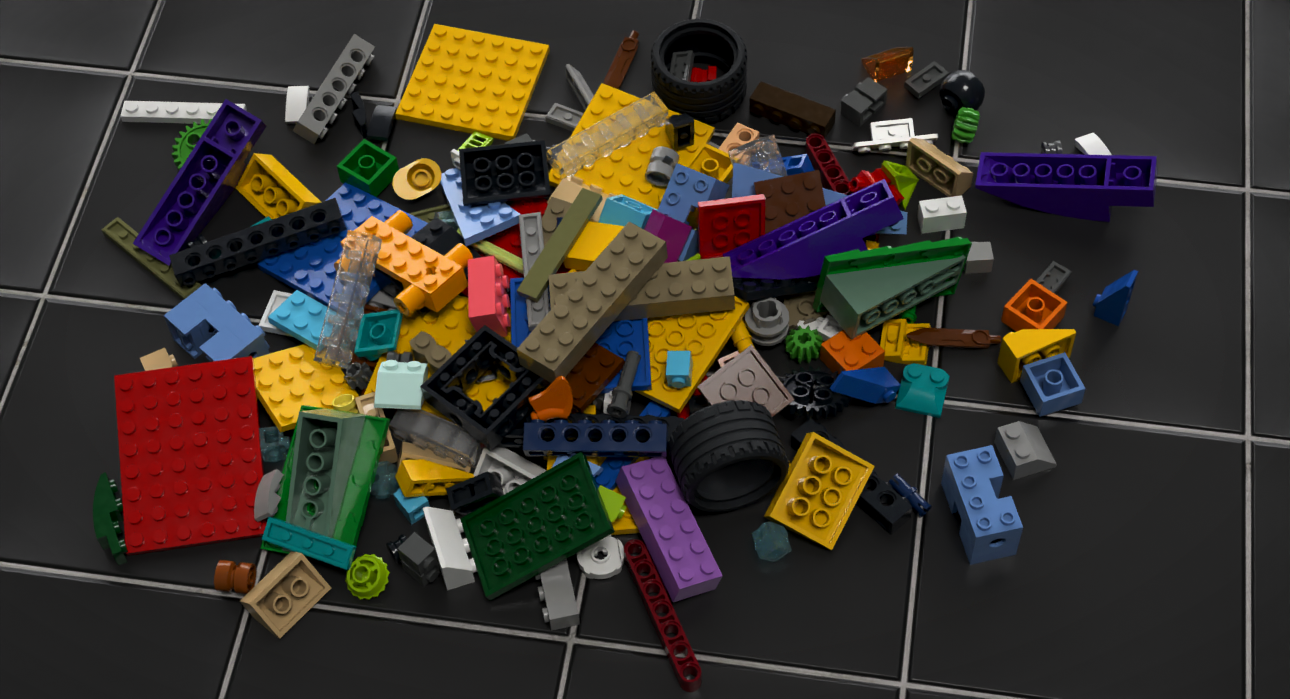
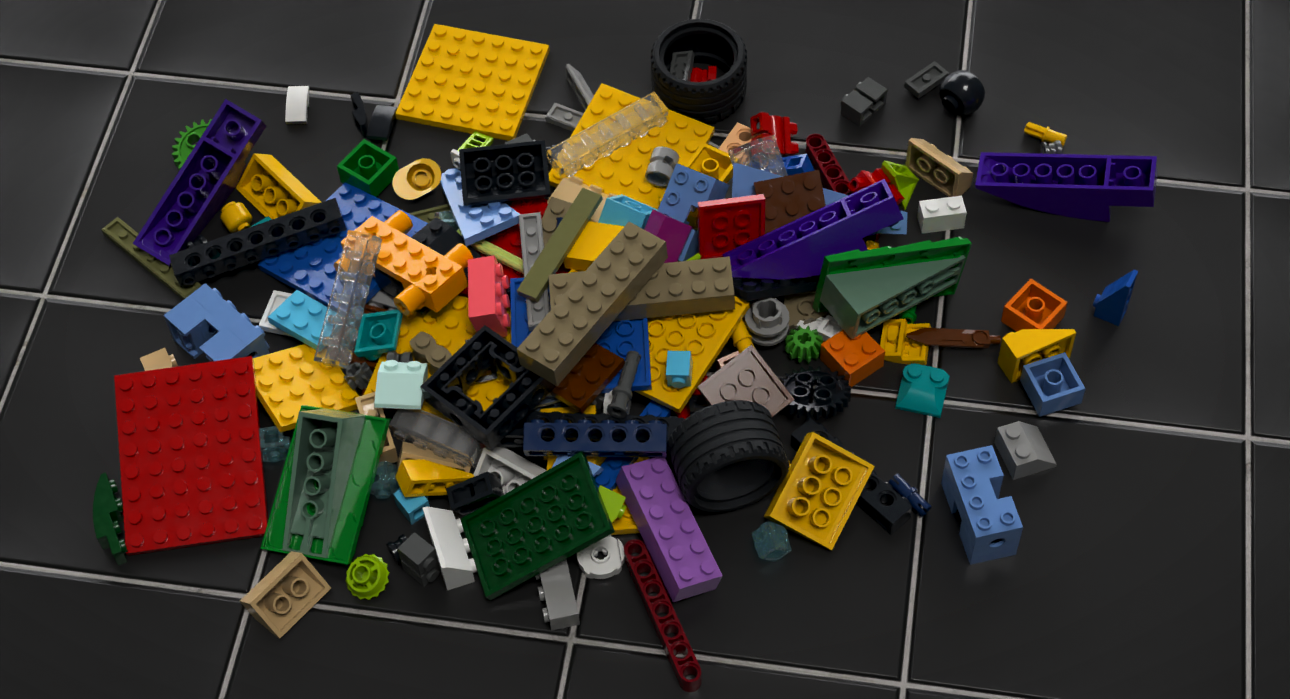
white plate [120,101,247,124] -> none
dark orange wheel [214,560,257,594] -> none
light grey slope [254,469,284,522] -> none
teal tile [262,517,357,570] -> none
light grey brick [293,34,375,144] -> none
light yellow wheel [332,394,359,414] -> none
orange arm [529,376,573,421] -> none
reddish brown piece [604,31,639,89] -> none
black slope [665,113,694,151] -> none
dark brown brick [749,81,836,138] -> none
blue slope [830,367,901,404] -> none
white bracket [852,118,938,154] -> none
clear orange slope [861,47,914,82] -> none
bright green gear [951,107,980,144] -> none
light grey brick [964,242,994,274] -> none
dark grey plate [1036,261,1072,294] -> none
white slope [1075,133,1112,155] -> none
none -> yellow head [220,201,253,233]
none -> red hips [750,112,799,159]
none -> yellow axle [1024,122,1067,147]

